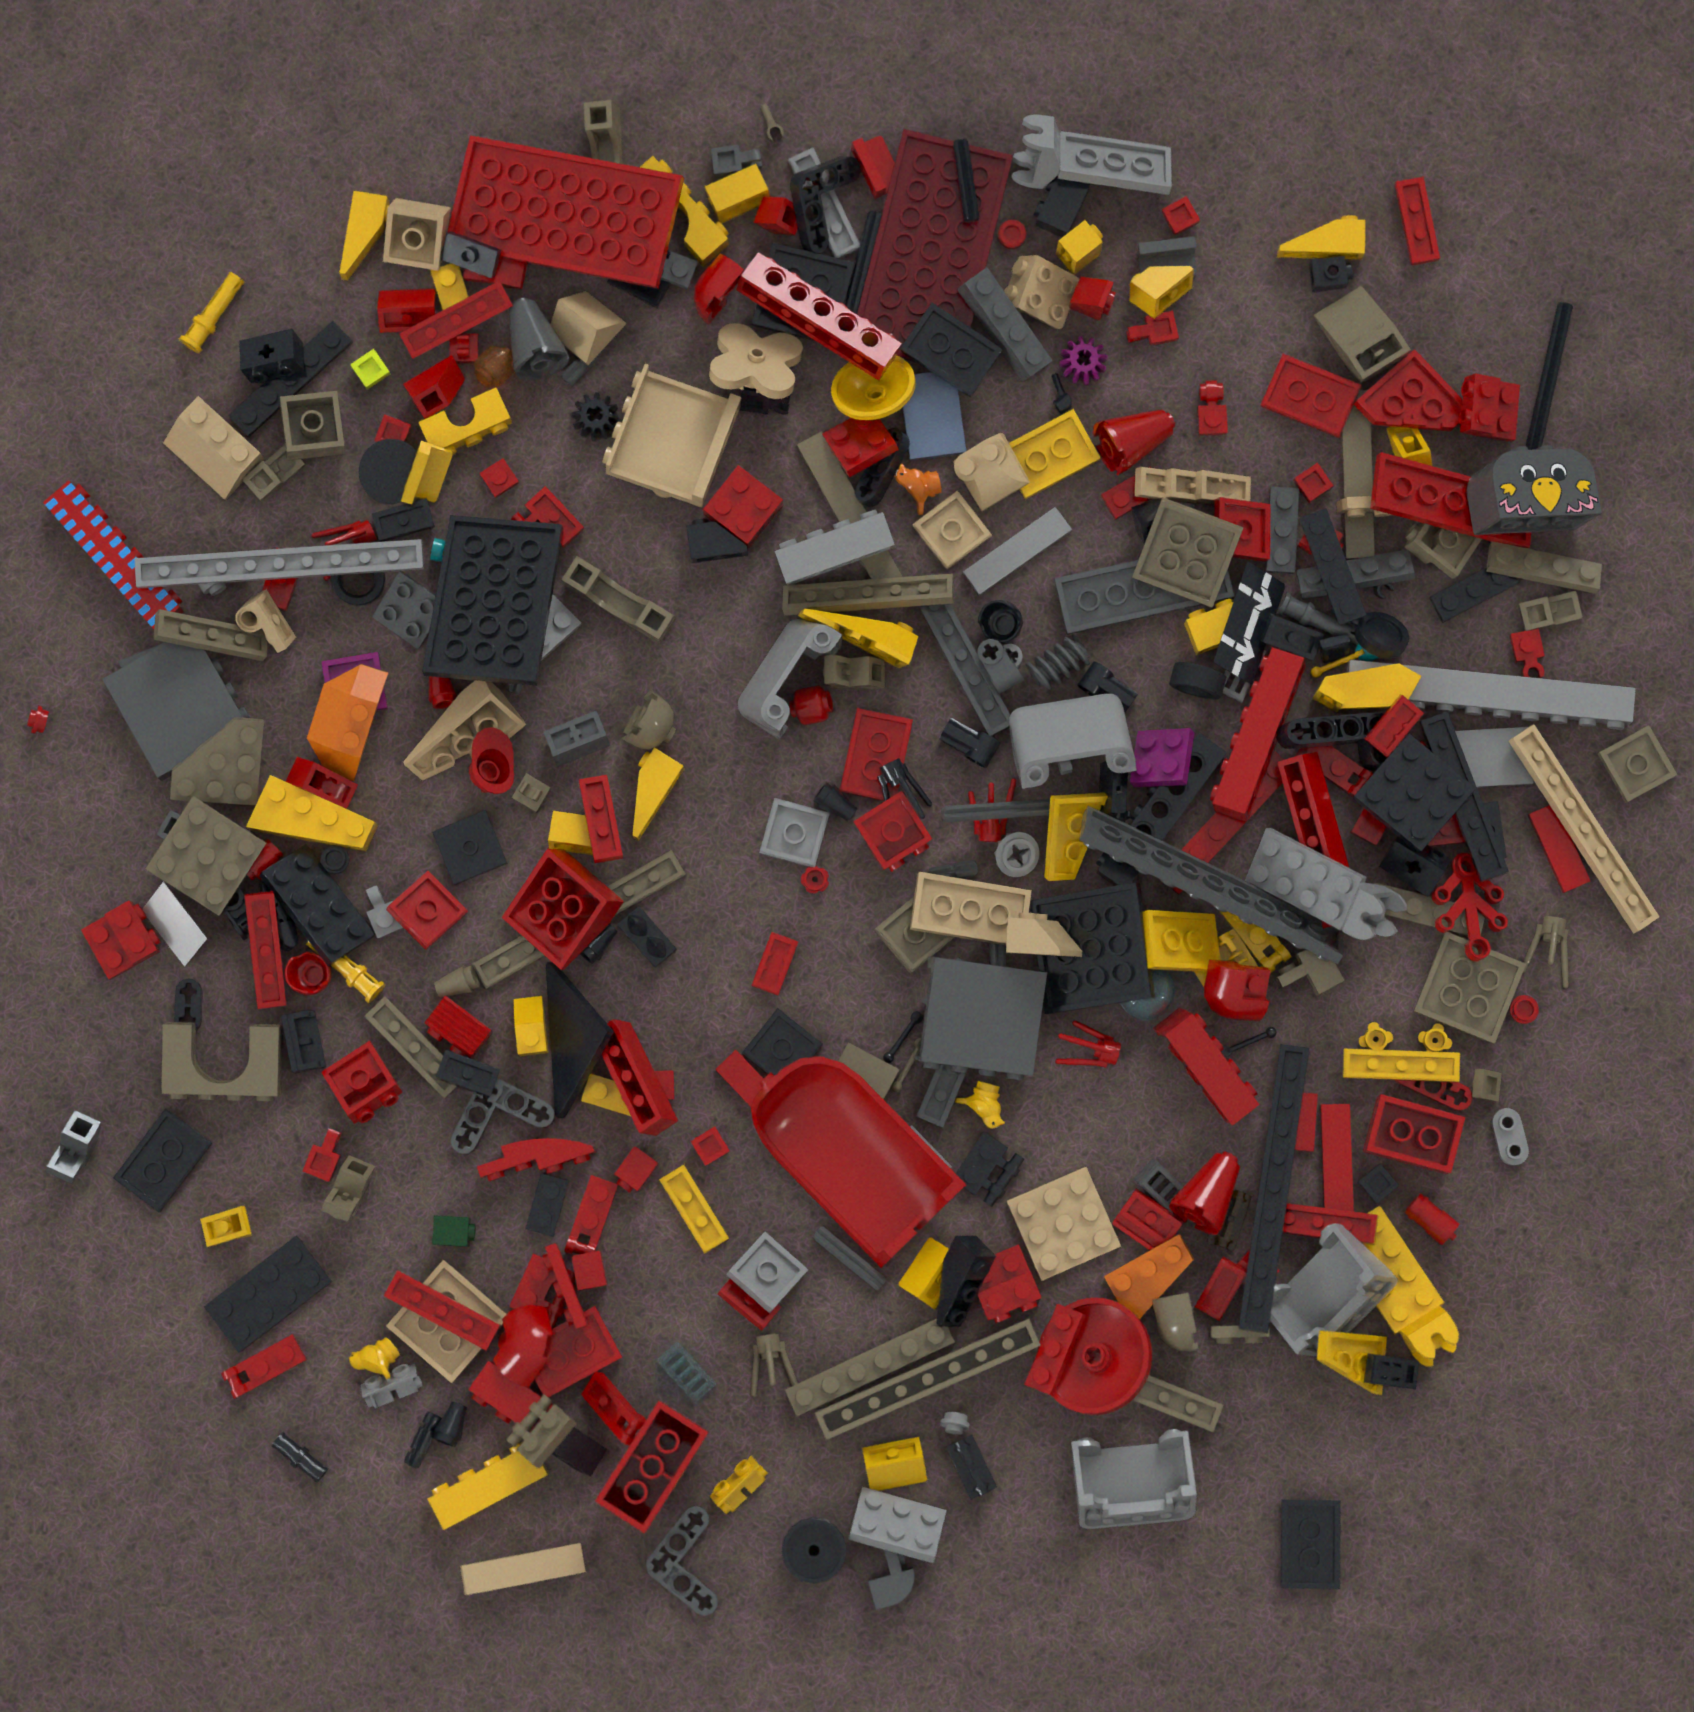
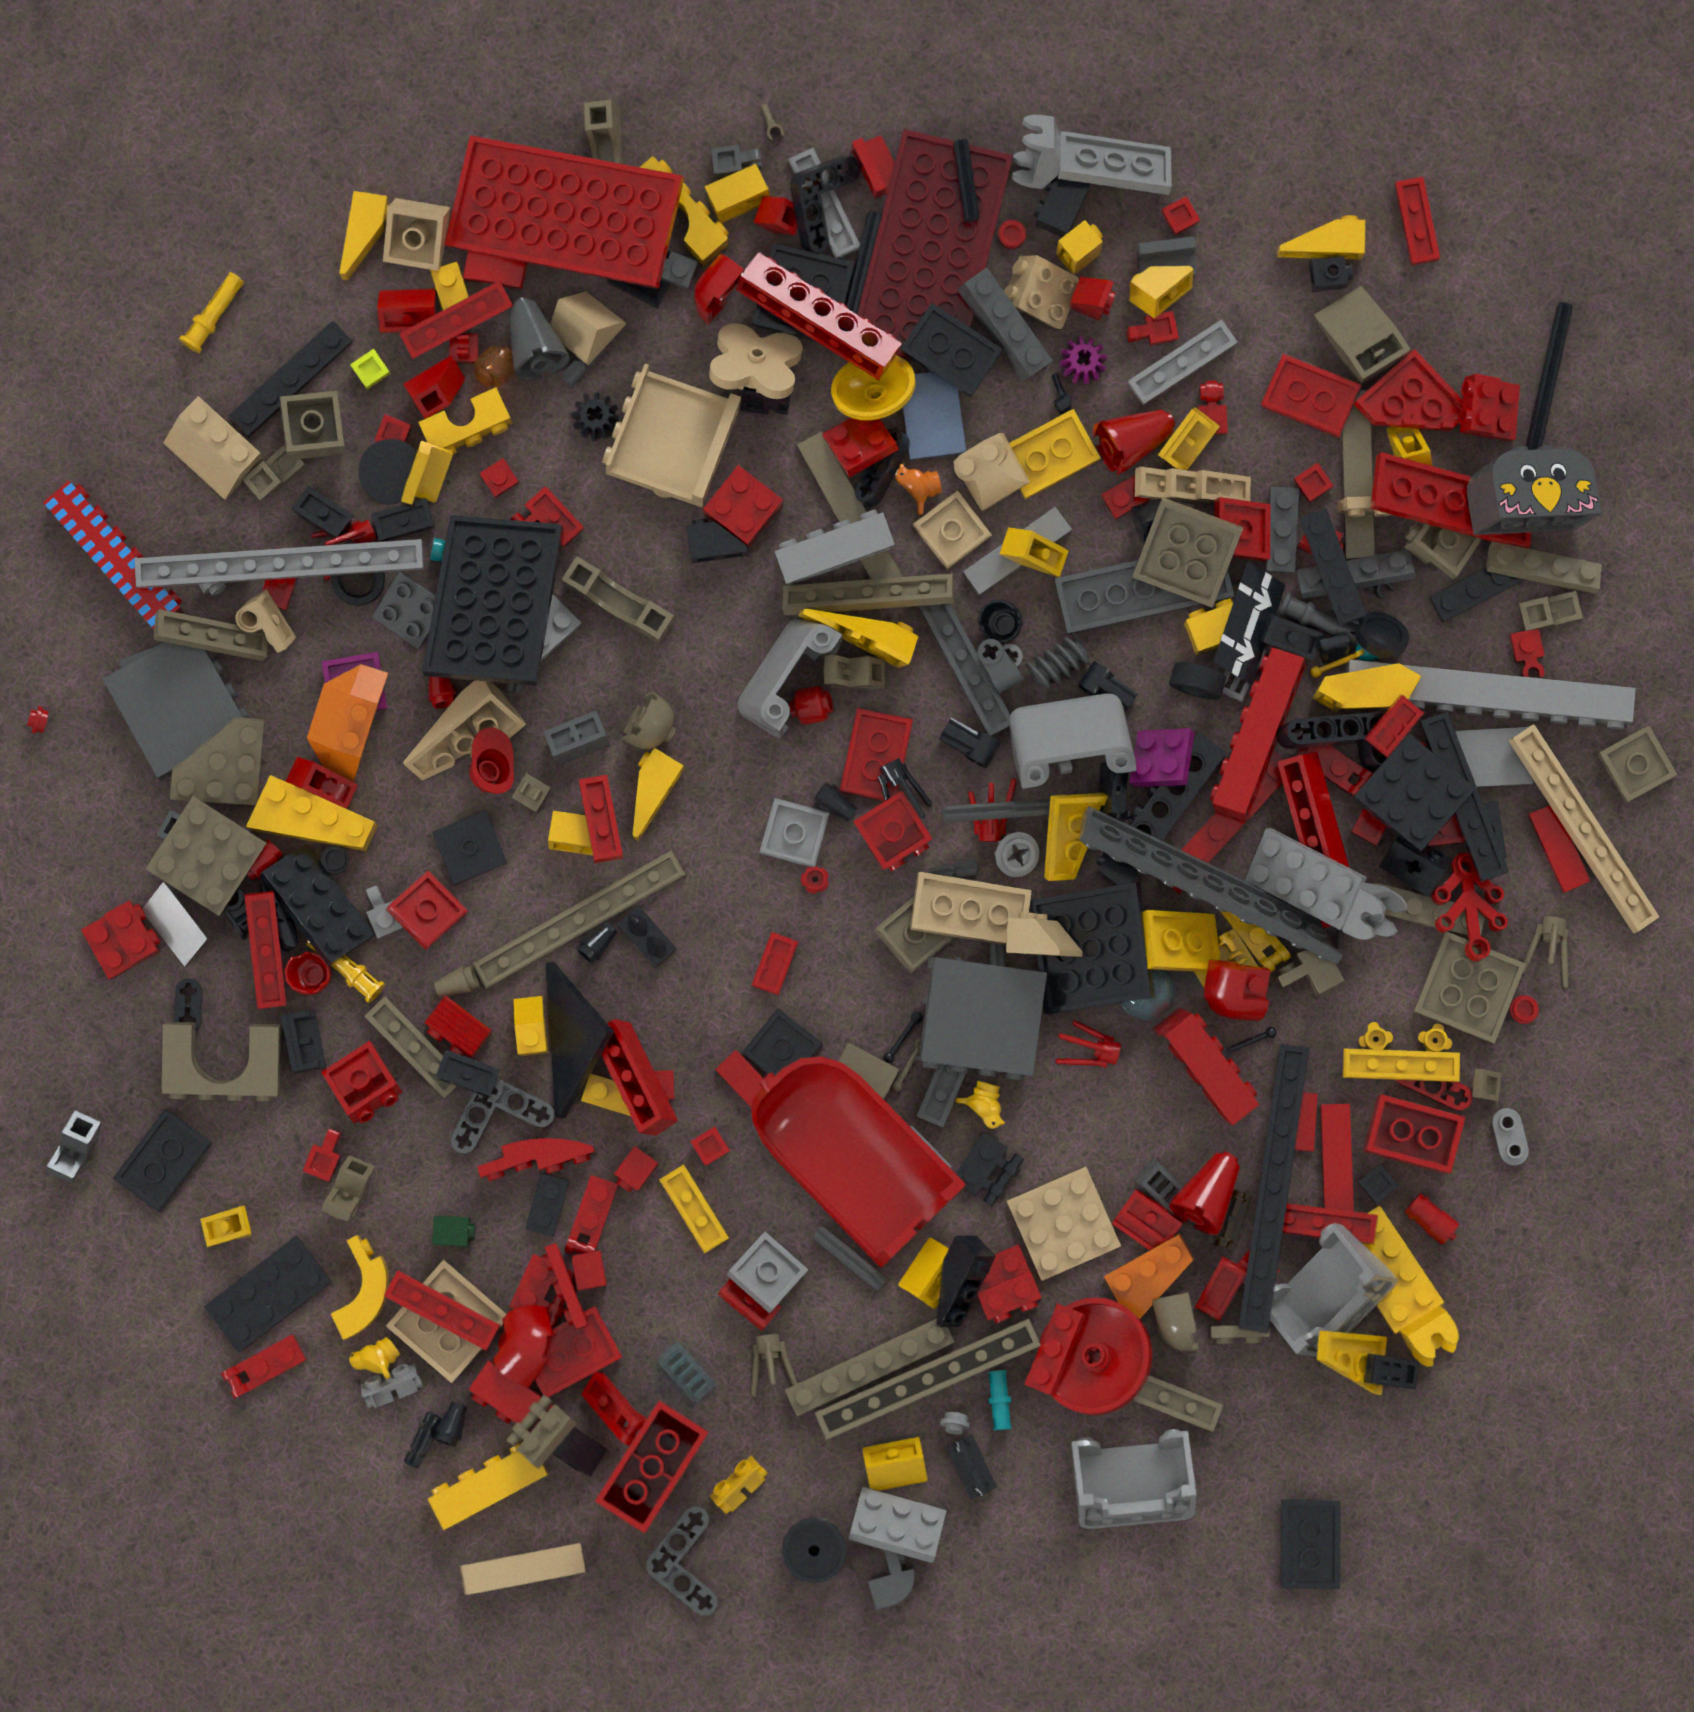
black brick [239,329,304,383] -> none
black pin [271,1432,328,1483] -> none
black plate [441,231,501,278] -> none
red slope [501,848,624,970] -> none
none -> black plate [292,486,355,538]
none -> yellow arch [331,1235,389,1340]
none -> teal pin [988,1370,1012,1430]
none -> yellow slope [999,527,1069,577]
none -> light grey plate [1127,319,1238,406]
none -> yellow hinge [1158,407,1220,470]

